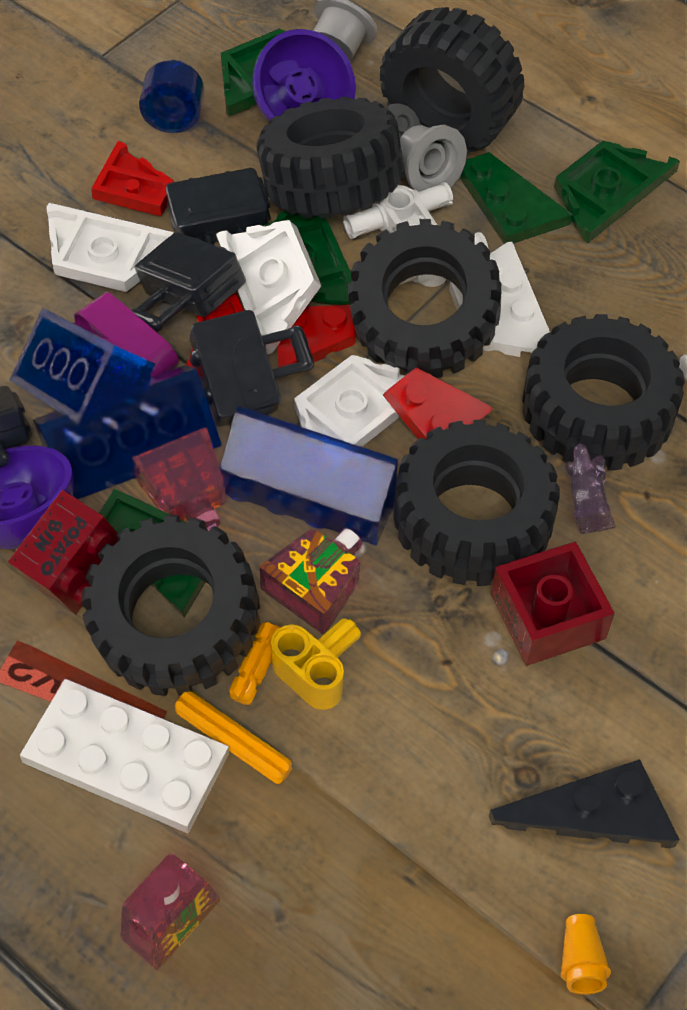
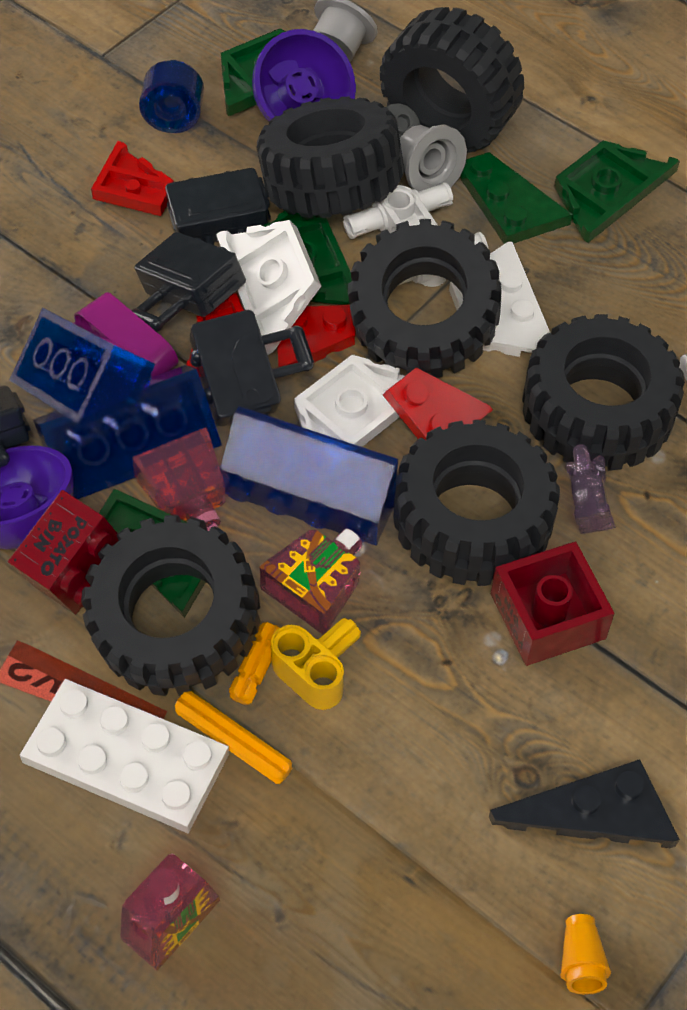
white wing [47,203,174,292] -> none

